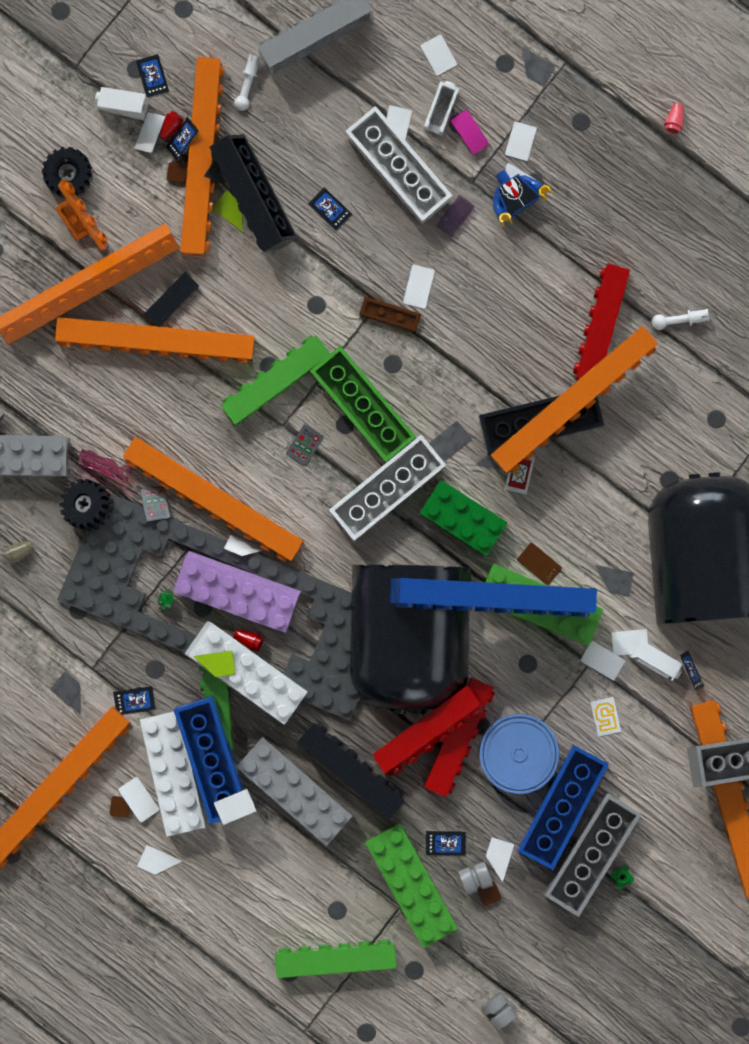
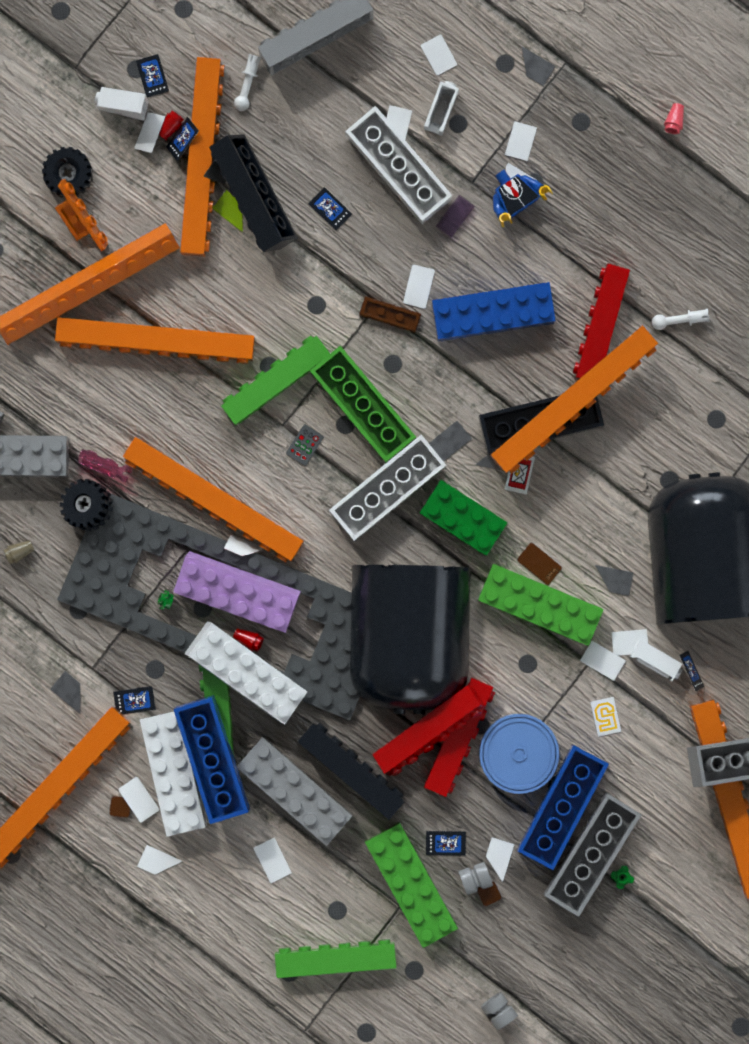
sticker [140,486,170,521] -> none
black tile [144,272,199,327] -> none
reddish brown piece [167,161,188,183] -> none
lime sticker [193,650,235,677] -> none
white sticker [214,789,256,825] -> none
blue brick [390,578,597,617] -> none
dark pink slope [450,109,489,155] -> none
none -> white sticker [253,837,292,883]
none -> blue brick [432,282,556,342]

